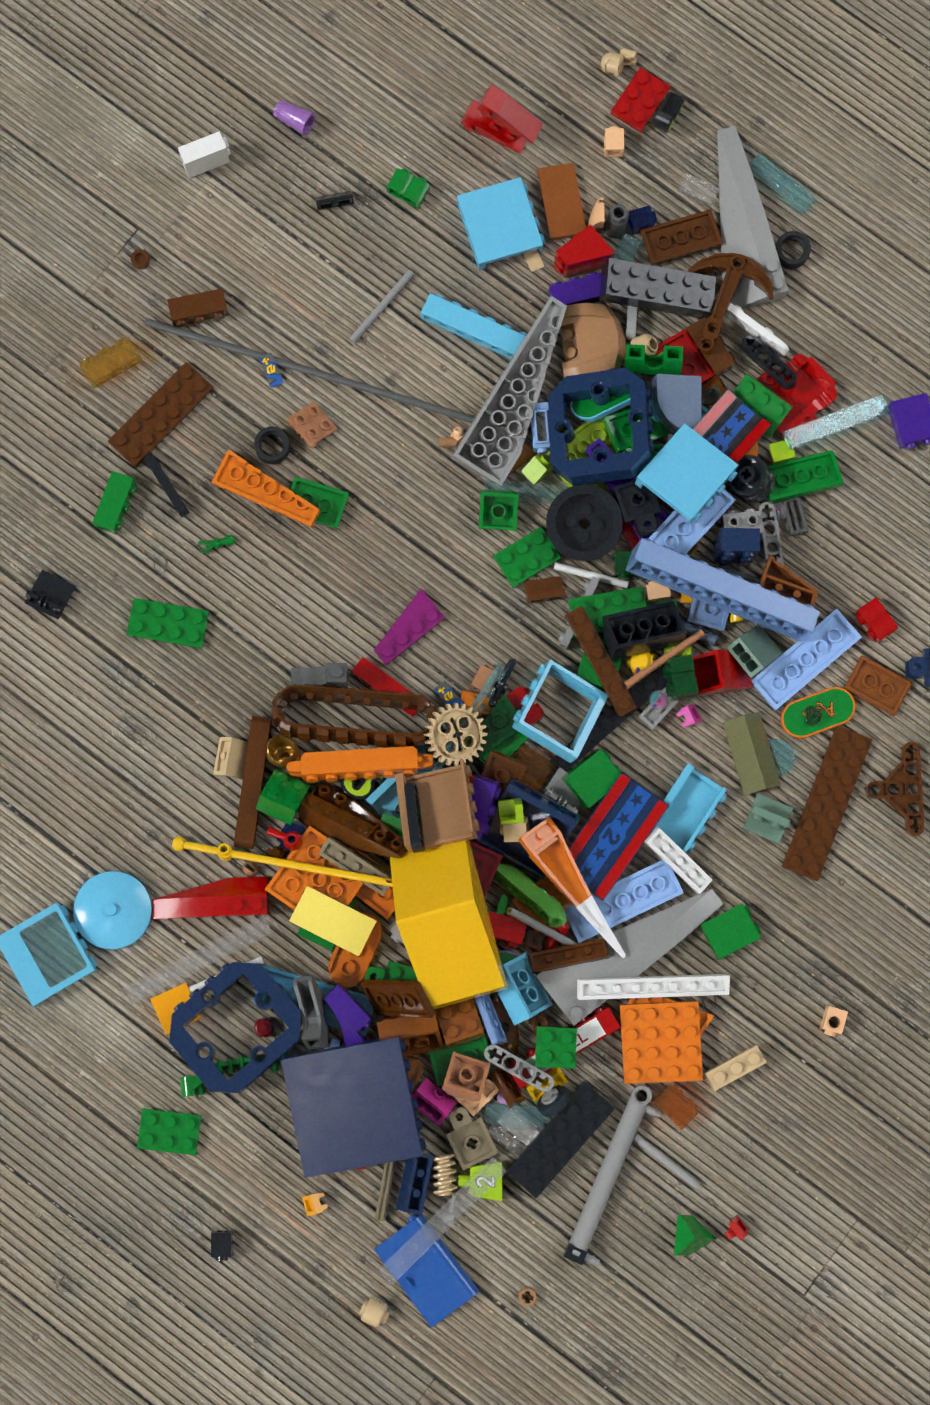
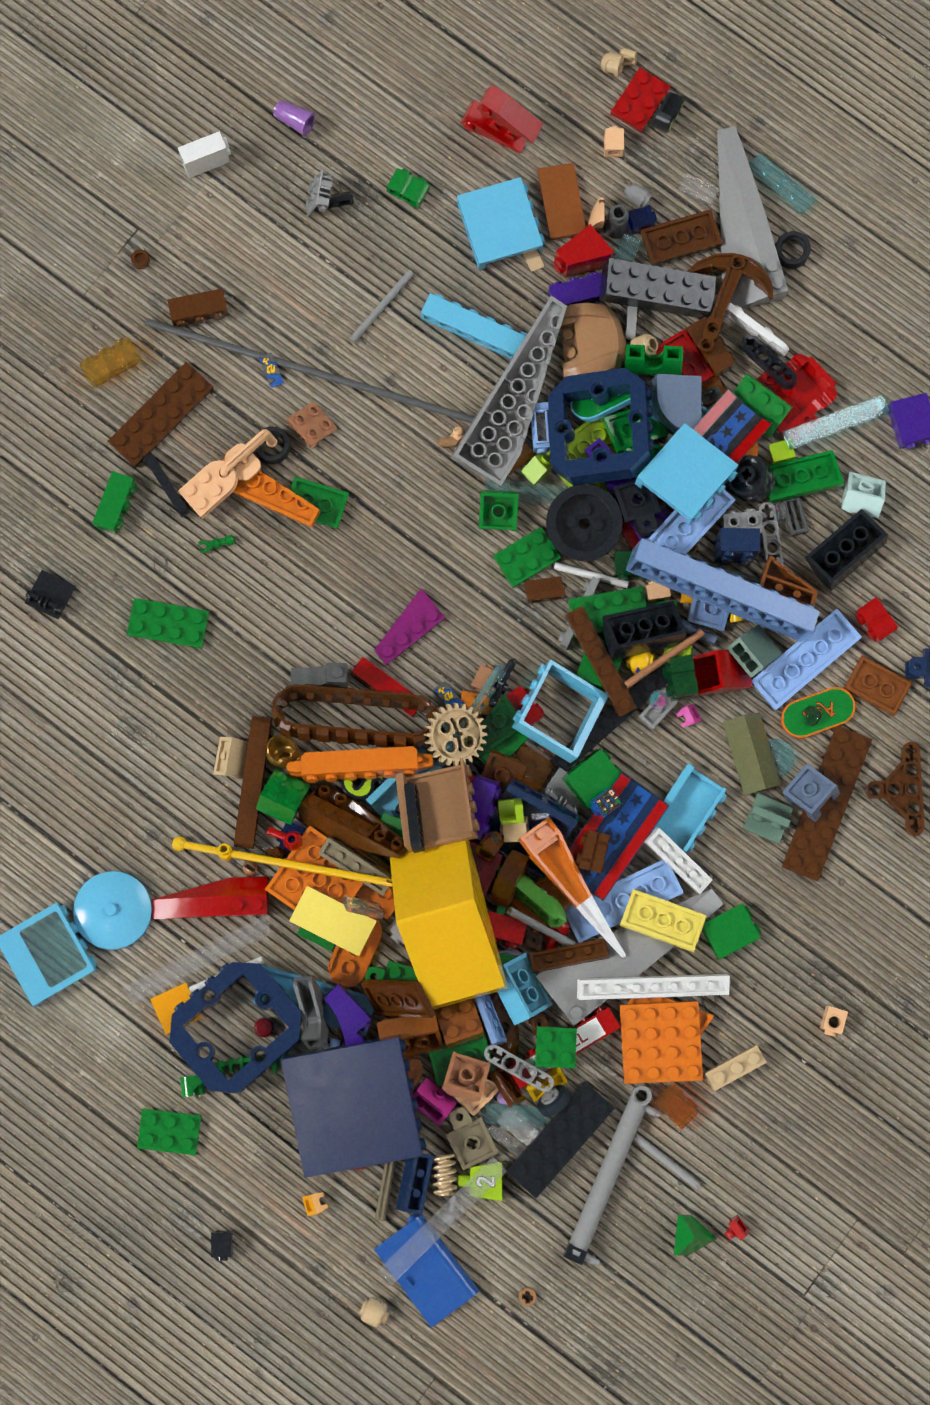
none -> light nougat plate [178,429,277,519]
none -> light grey hinge [305,170,333,217]
none -> clear tile [342,896,384,920]
none -> reddish brown rock [475,831,503,862]
none -> reddish brown brick [490,850,530,907]
none -> reddish brown brick [576,830,611,874]
none -> brick [589,788,623,817]
none -> light yellow tile [620,889,707,953]
none -> light grey brick [624,183,652,208]
none -> sand blue panel [782,764,840,822]
none -> black slope [805,509,888,591]
none -> light aqua slope [841,471,886,518]

